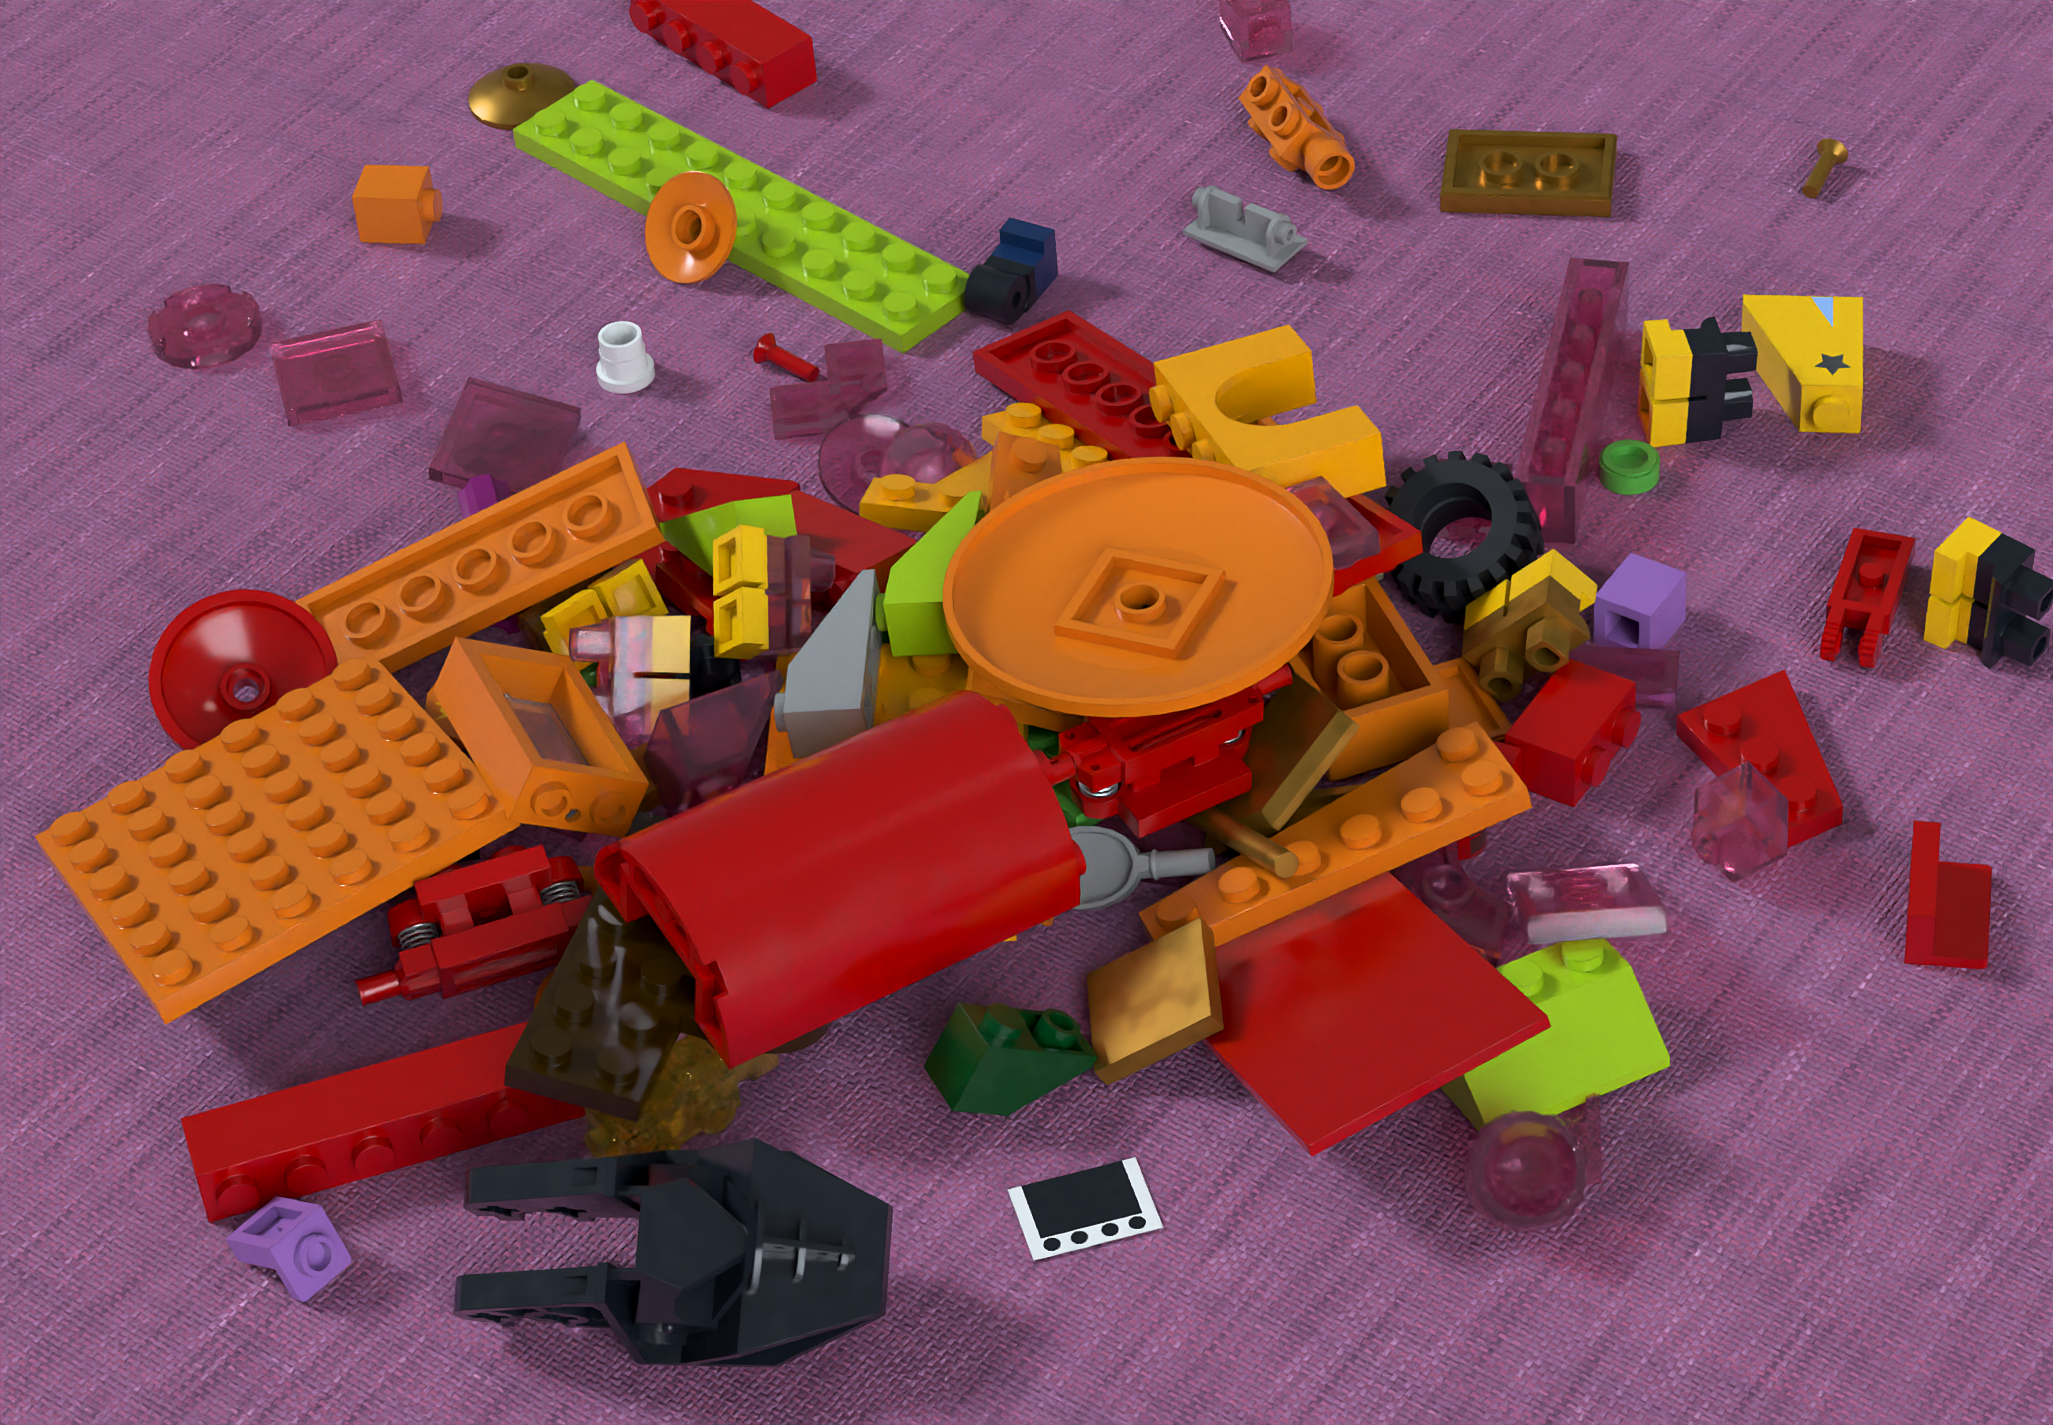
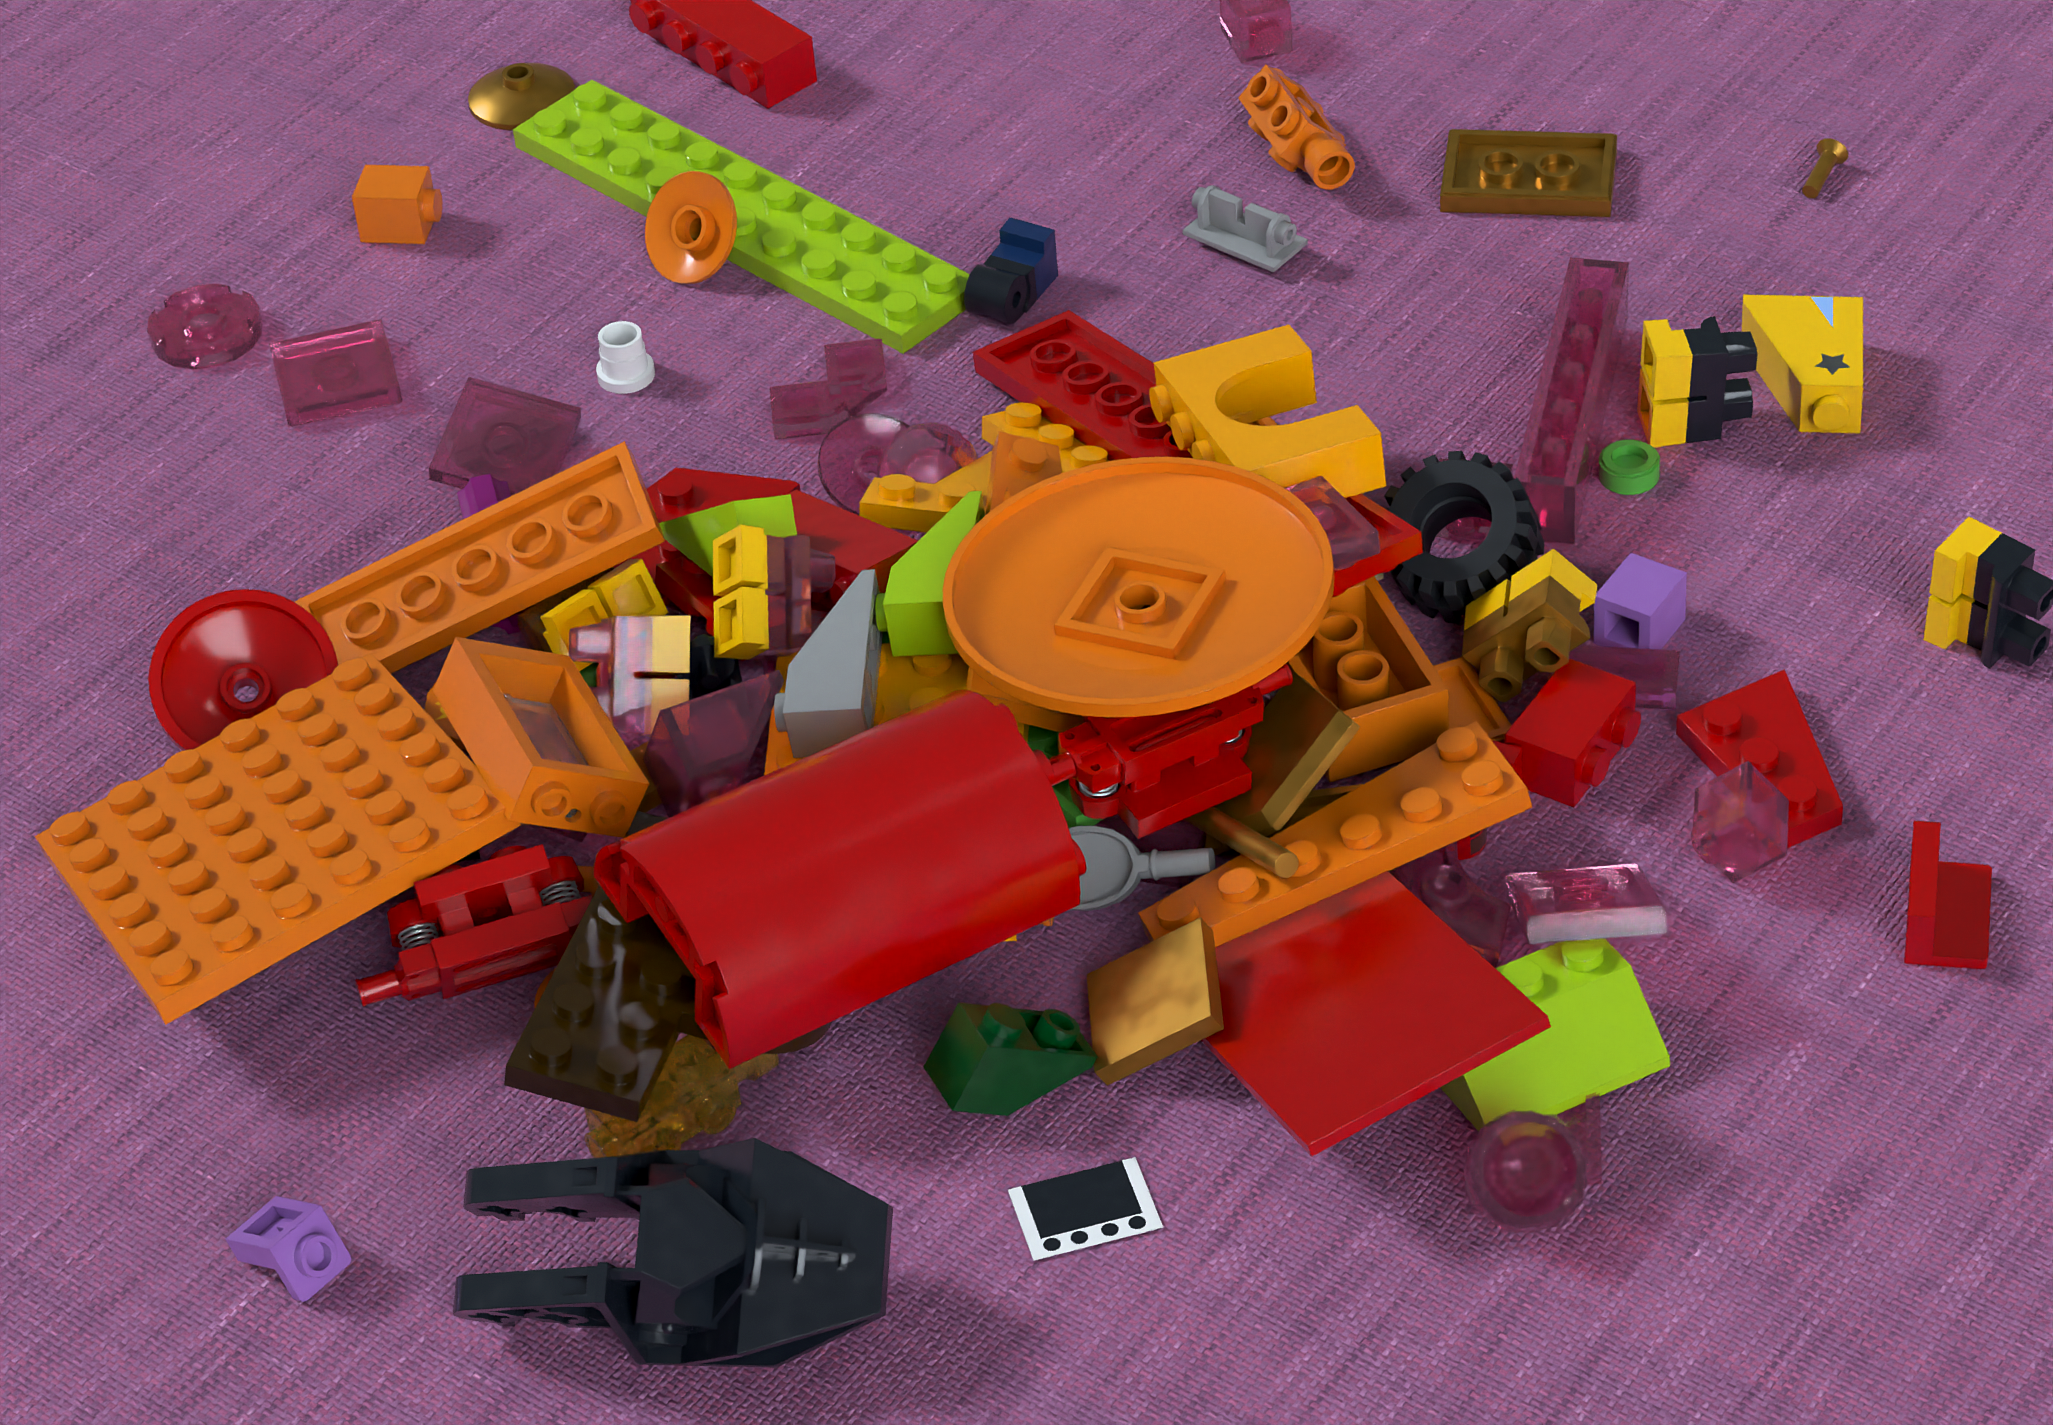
red brick [180,1021,599,1223] -> none
red piece [753,333,820,383] -> none
red hinge [1820,528,1916,668] -> none

